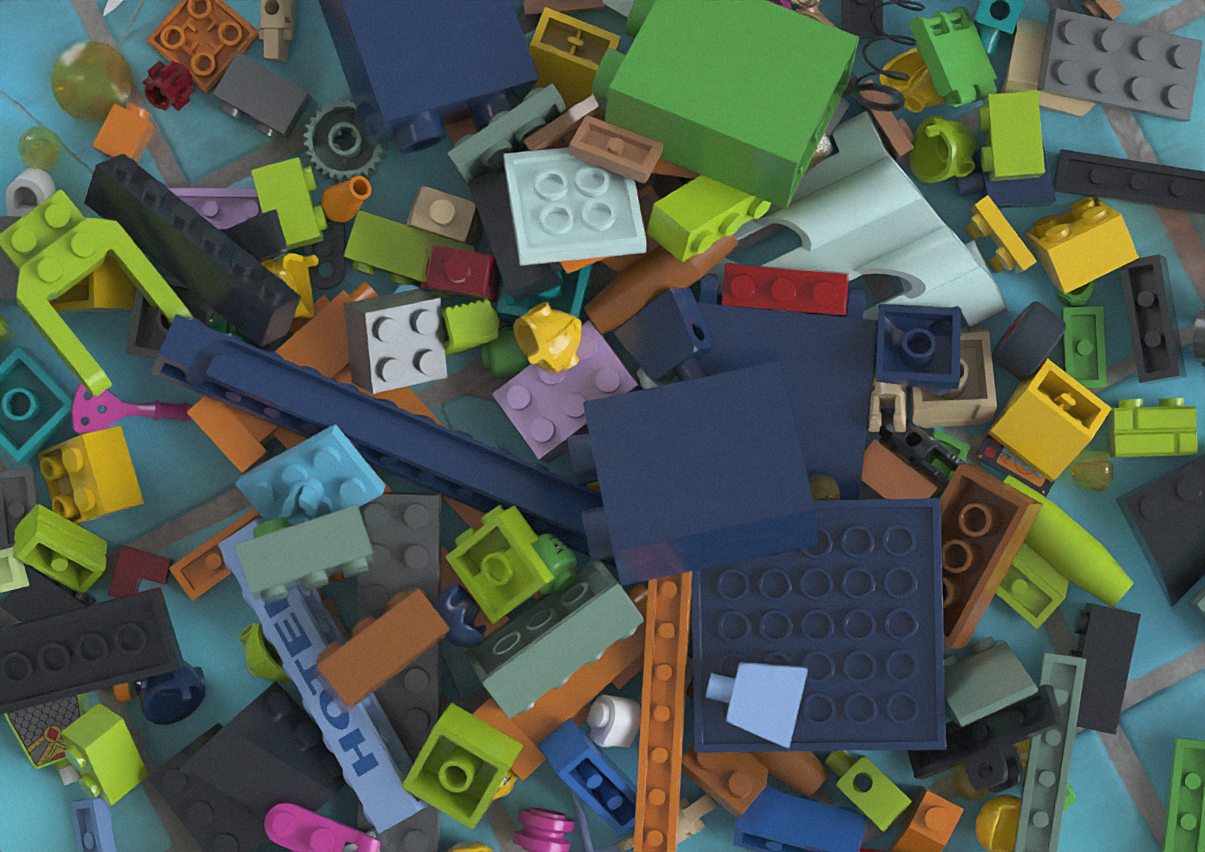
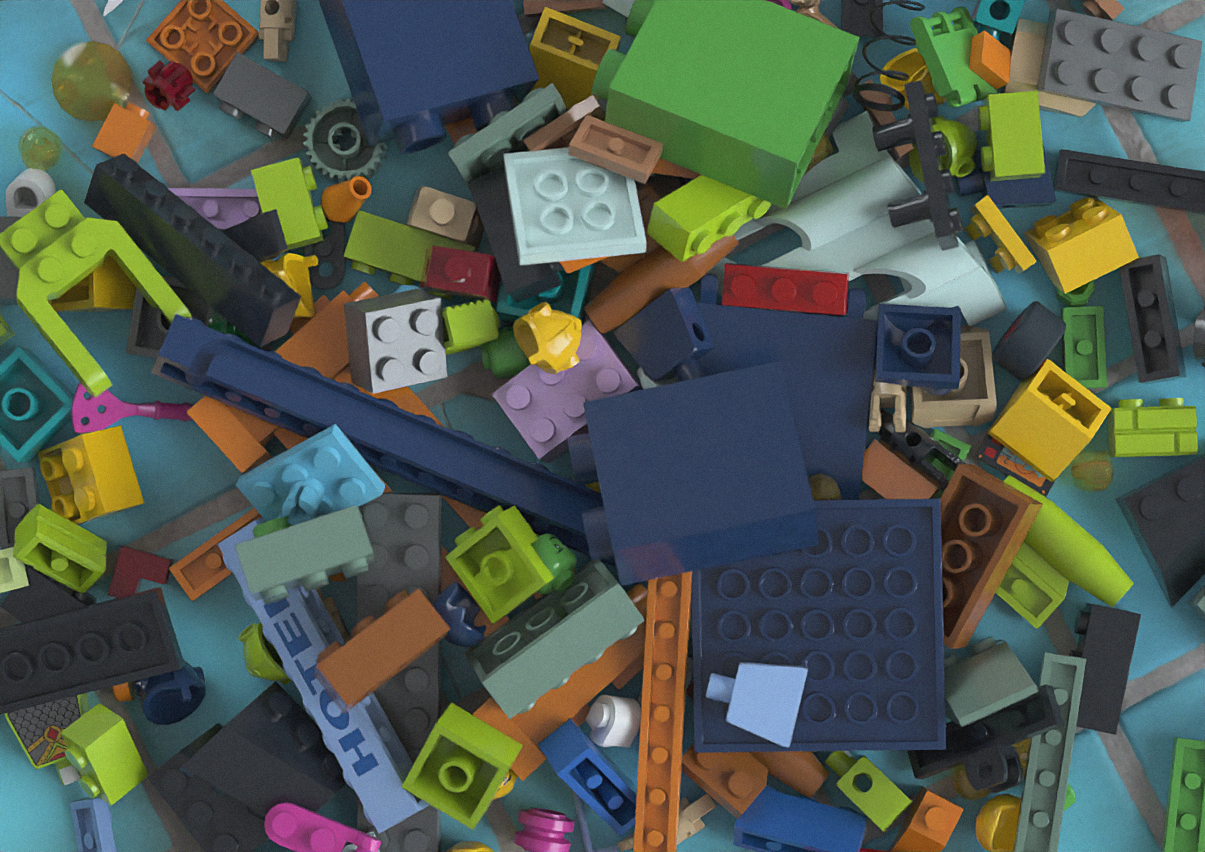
none -> black plate [872,80,963,251]
none -> orange tile [969,30,1012,90]

